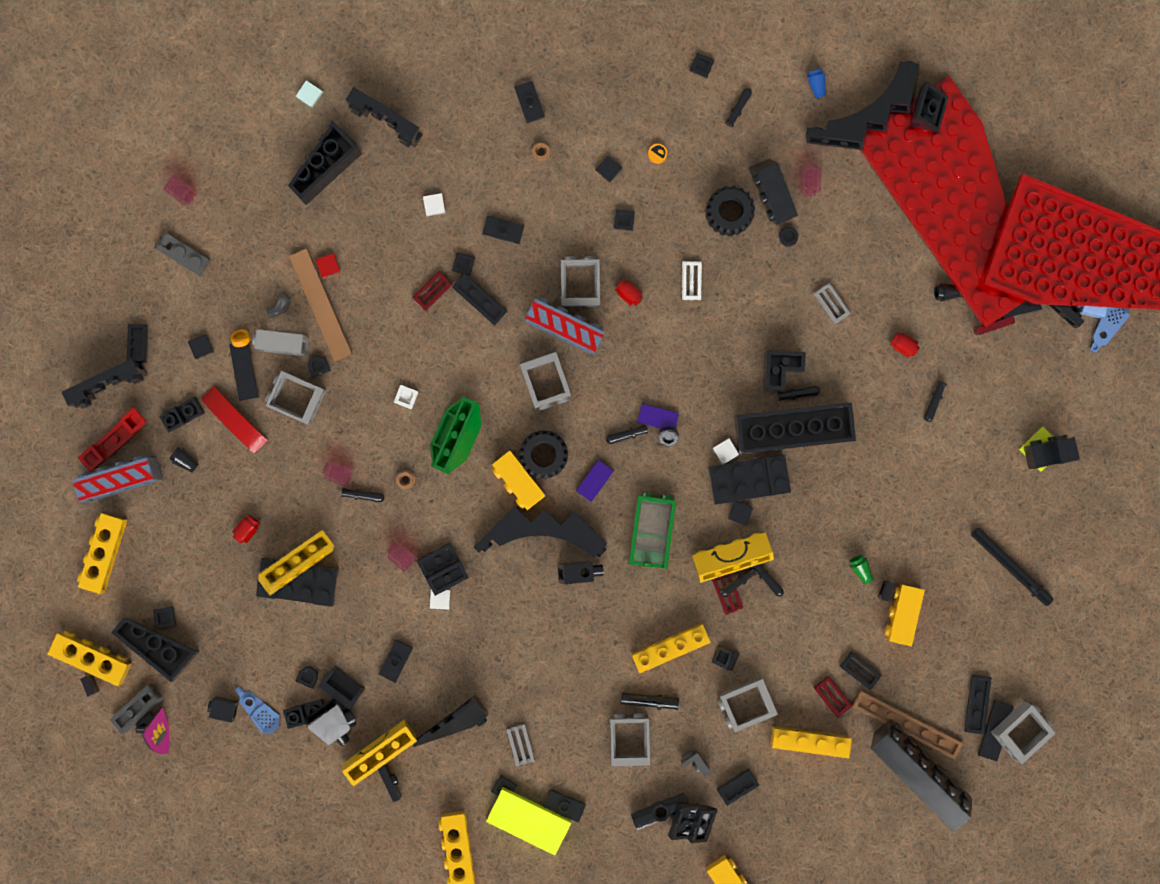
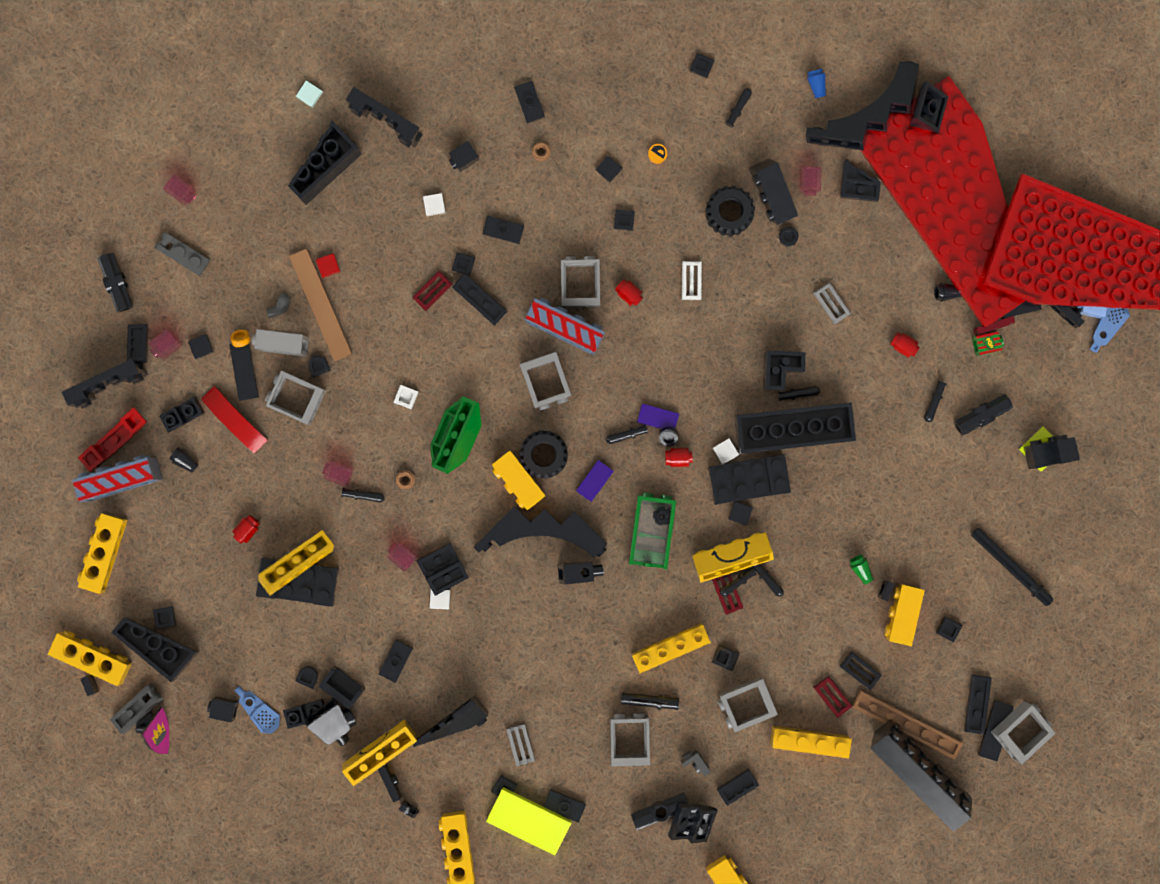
none -> black piece [97,253,133,313]
none -> clear pink brick [148,329,182,360]
none -> black tile [399,801,419,818]
none -> black brick [448,141,479,172]
none -> black plate [653,507,671,526]
none -> red brick [665,448,693,467]
none -> black wing [840,160,881,202]
none -> black tile [936,616,963,642]
none -> black piece [954,394,1013,436]
none -> brick [972,331,1004,356]

